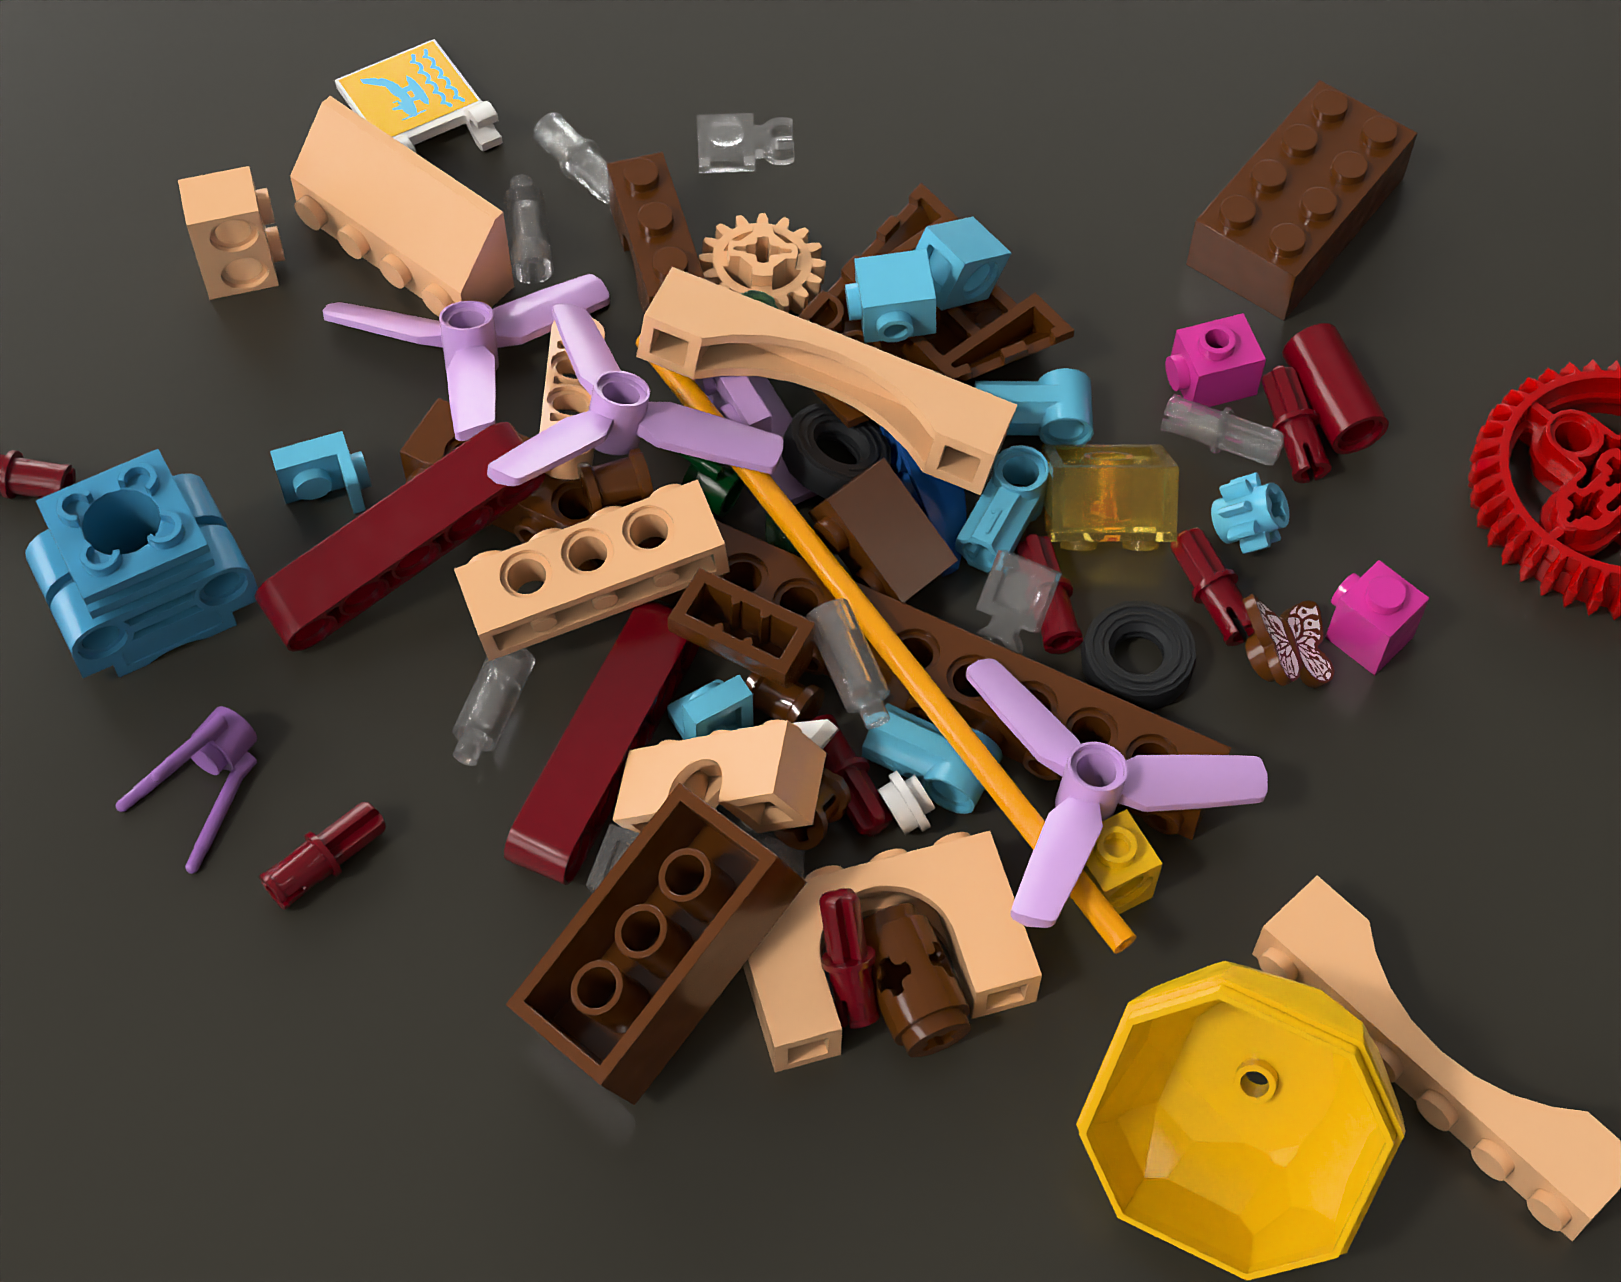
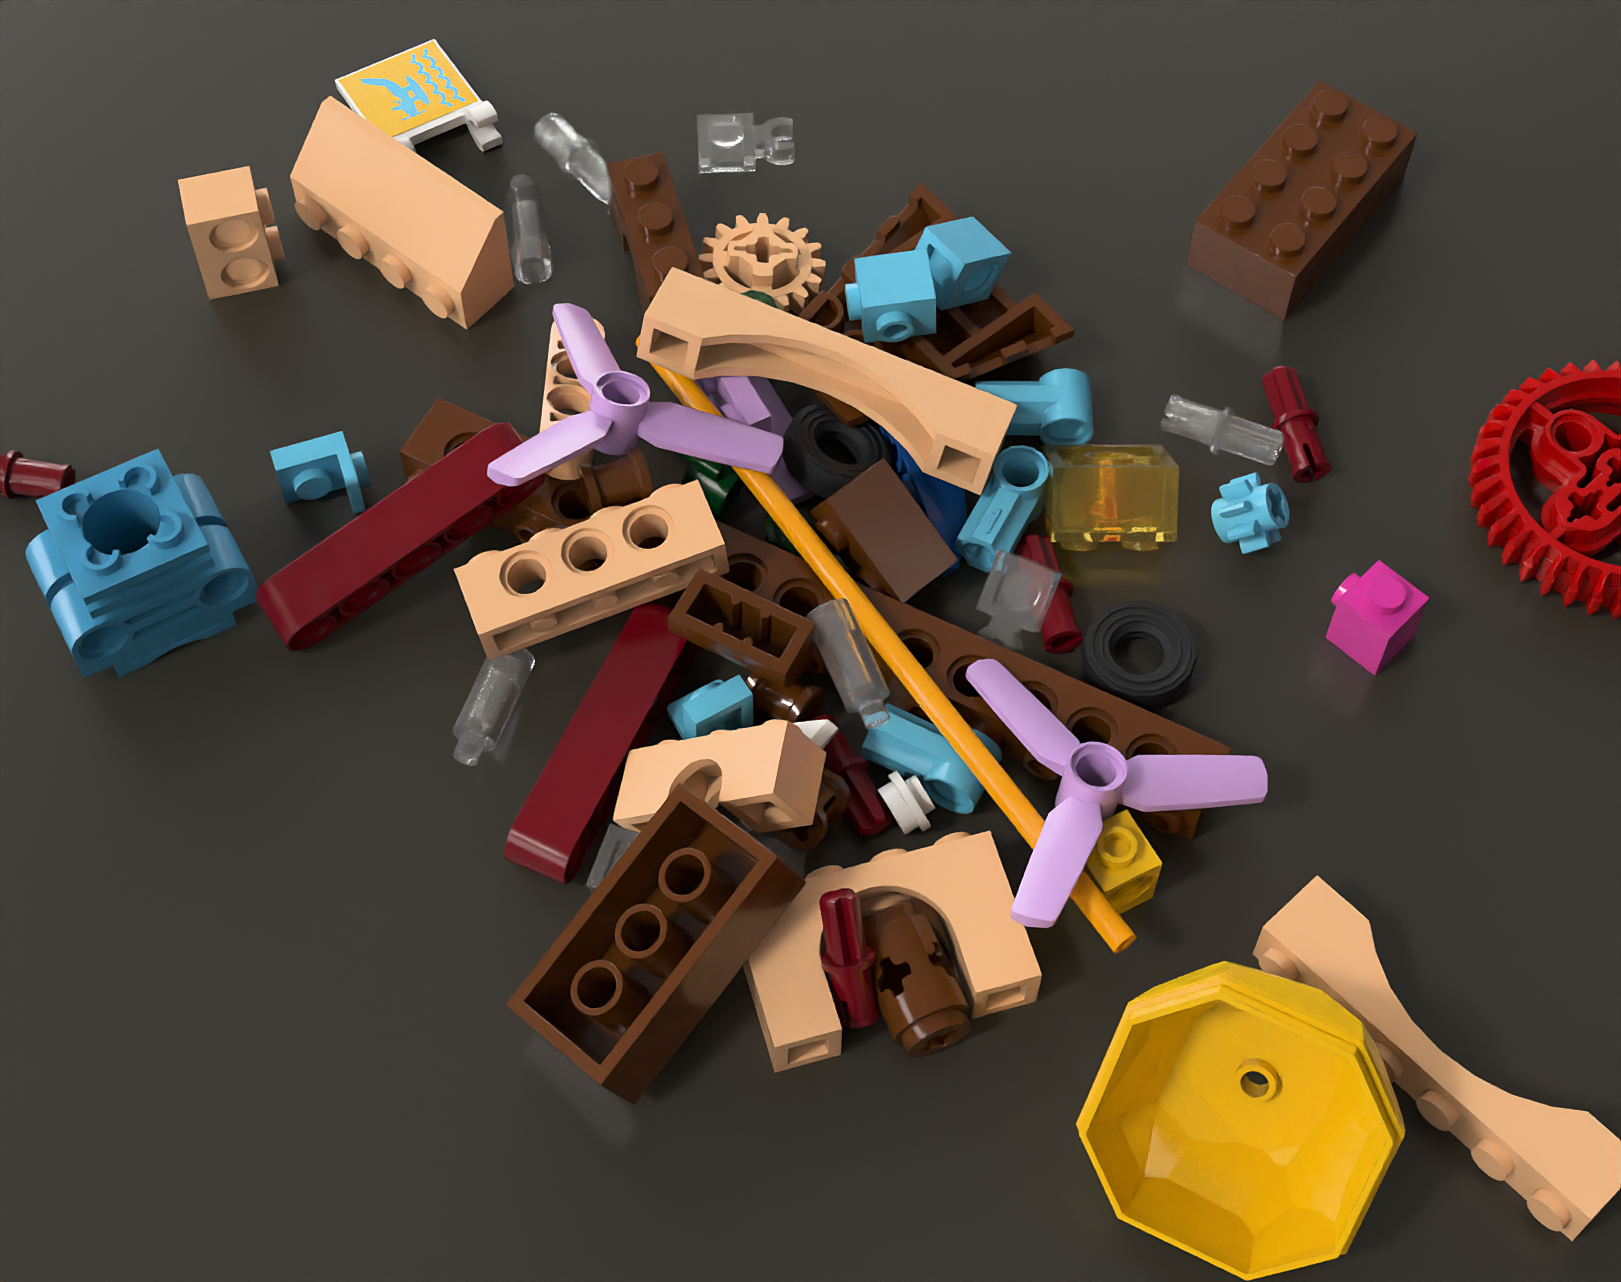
medium lavender plant [116,706,258,874] -> none
dark red axle [258,802,387,910] -> none
lavender piece [323,274,610,441] -> none
dark pink brick [1165,313,1266,412] -> none
dark red axle [1171,527,1255,646] -> none
reddish brown animal [1242,593,1335,689] -> none
dark red pin [1282,323,1389,454] -> none

